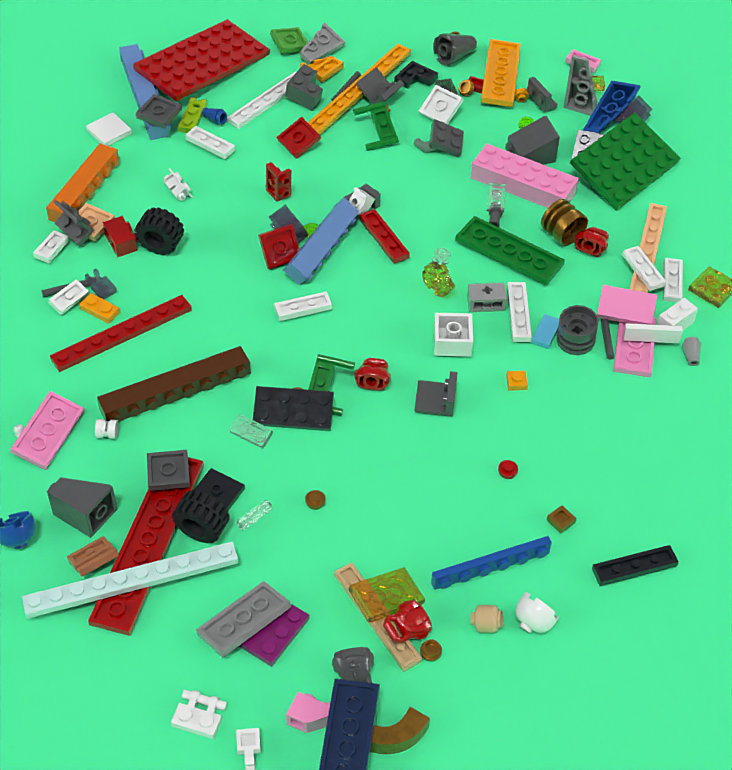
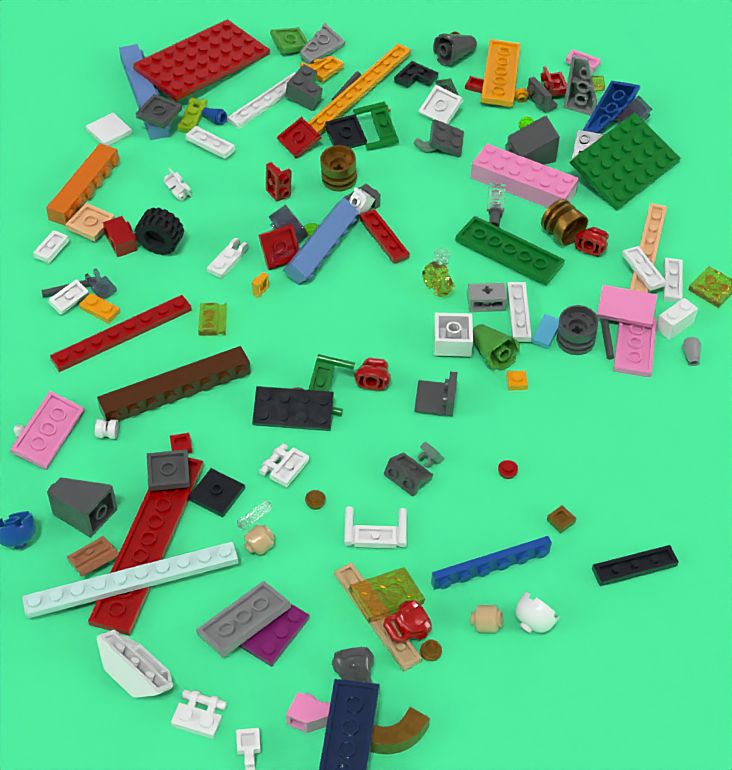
dark grey bracket [53,200,94,246] -> none
black tyre [172,490,230,543] -> none
clear plate [229,414,273,449] -> none
white plate [274,291,332,321] -> none
dark grey bracket [356,67,404,104] -> none
pearl gold plate [459,80,474,96] -> none
white tile [623,323,683,343] -> none
none -> white wedge [97,630,173,698]
none -> red plate [170,433,192,453]
none -> clear yellow plate [198,303,227,336]
none -> white hinge [207,238,249,279]
none -> tan head [244,524,275,555]
none -> light orange plate [252,272,269,298]
none -> white plate [259,443,309,488]
none -> pearl gold wheel [320,145,357,191]
none -> black plate [324,114,367,149]
none -> white plate [344,507,407,548]
none -> dark grey bracket [384,452,433,496]
none -> sand green tile [418,441,445,468]
none -> bright green cone [473,324,520,371]
none -> red bracket [540,66,567,96]

